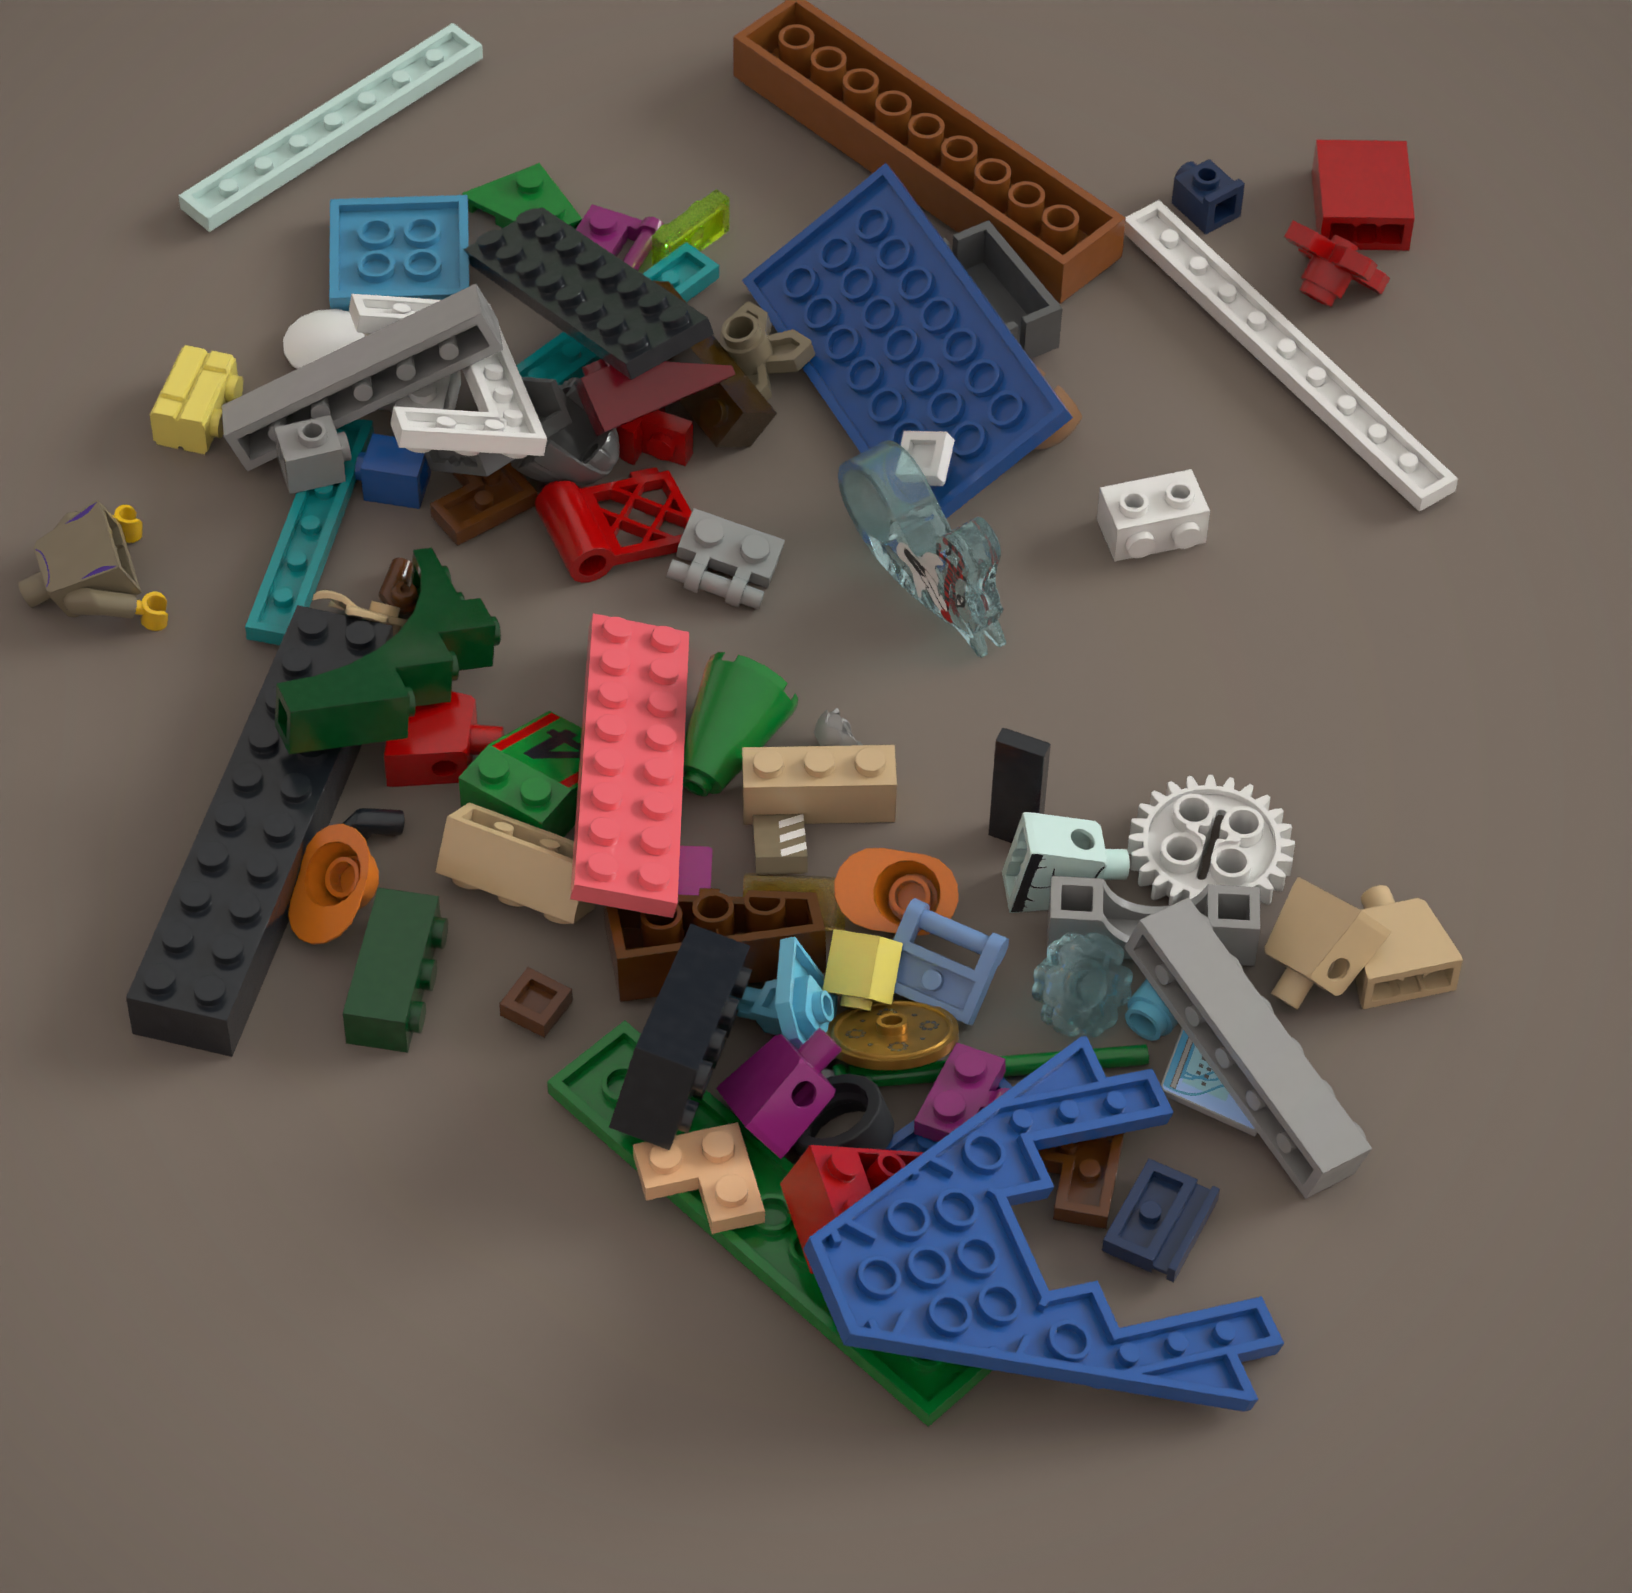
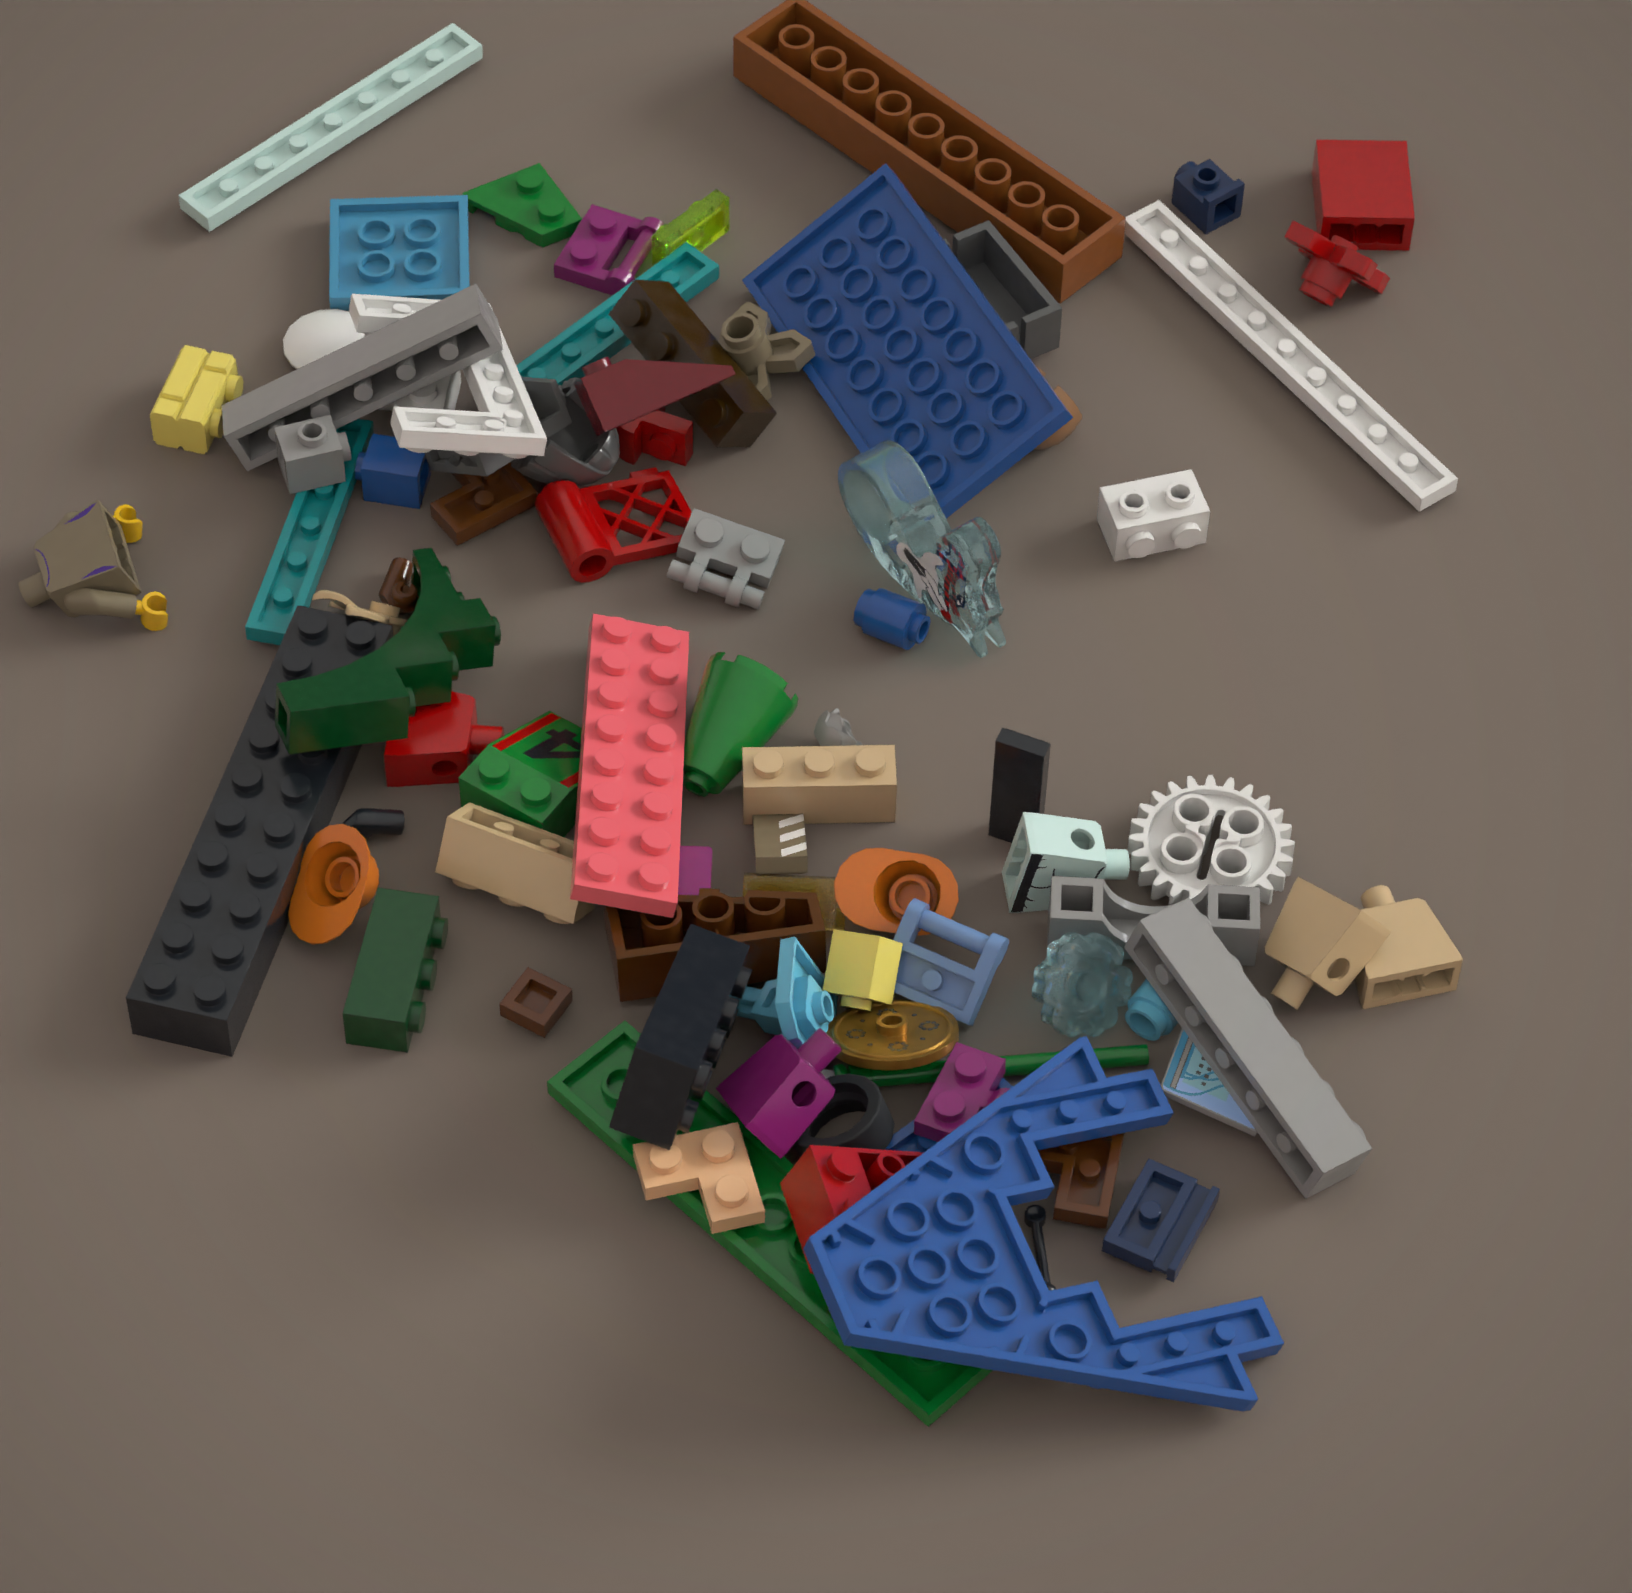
black plate [464,207,714,380] -> none
white tile [894,431,955,486] -> none
none -> blue brick [853,588,930,650]
none -> black hinge [1024,1205,1056,1291]

